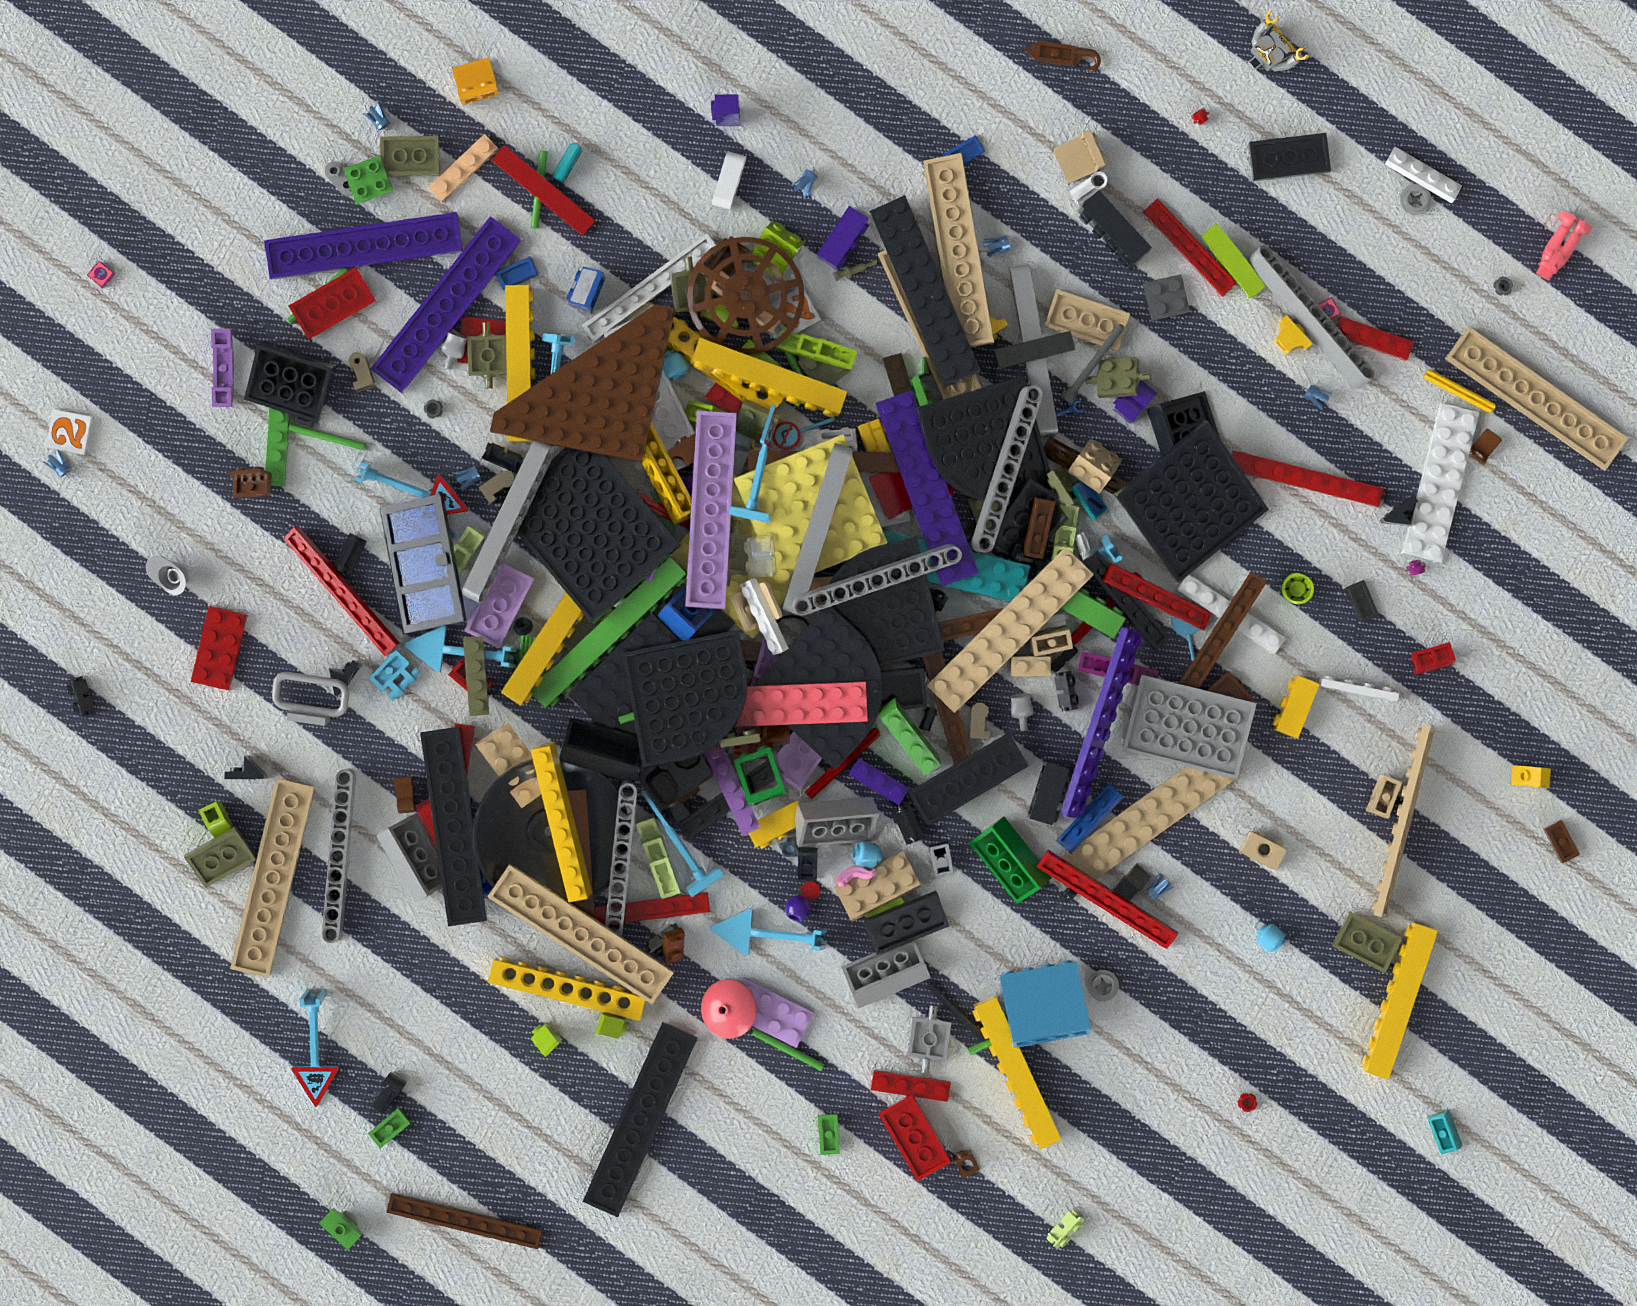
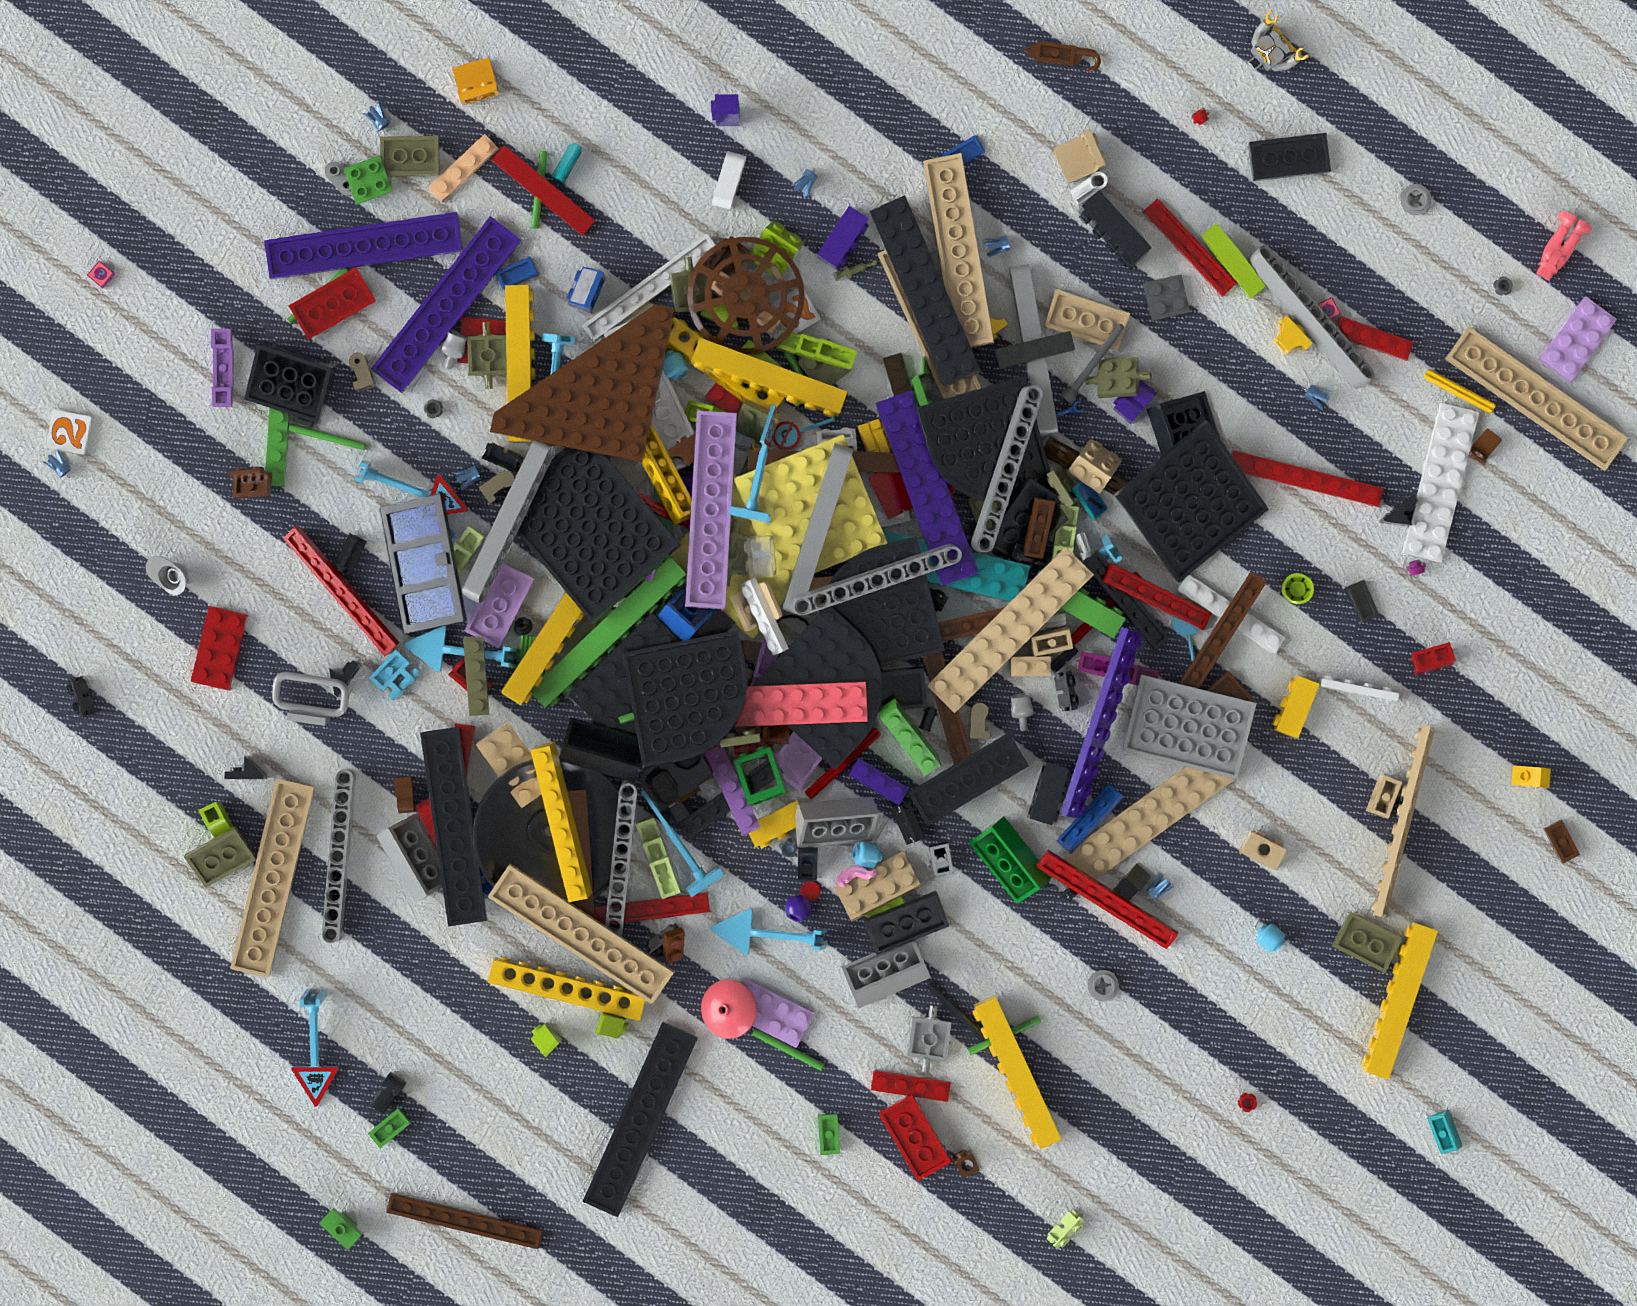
dark azure panel [999,960,1091,1048] -> none
white plate [1385,147,1462,203] -> none
none -> lavender plate [1538,296,1617,382]

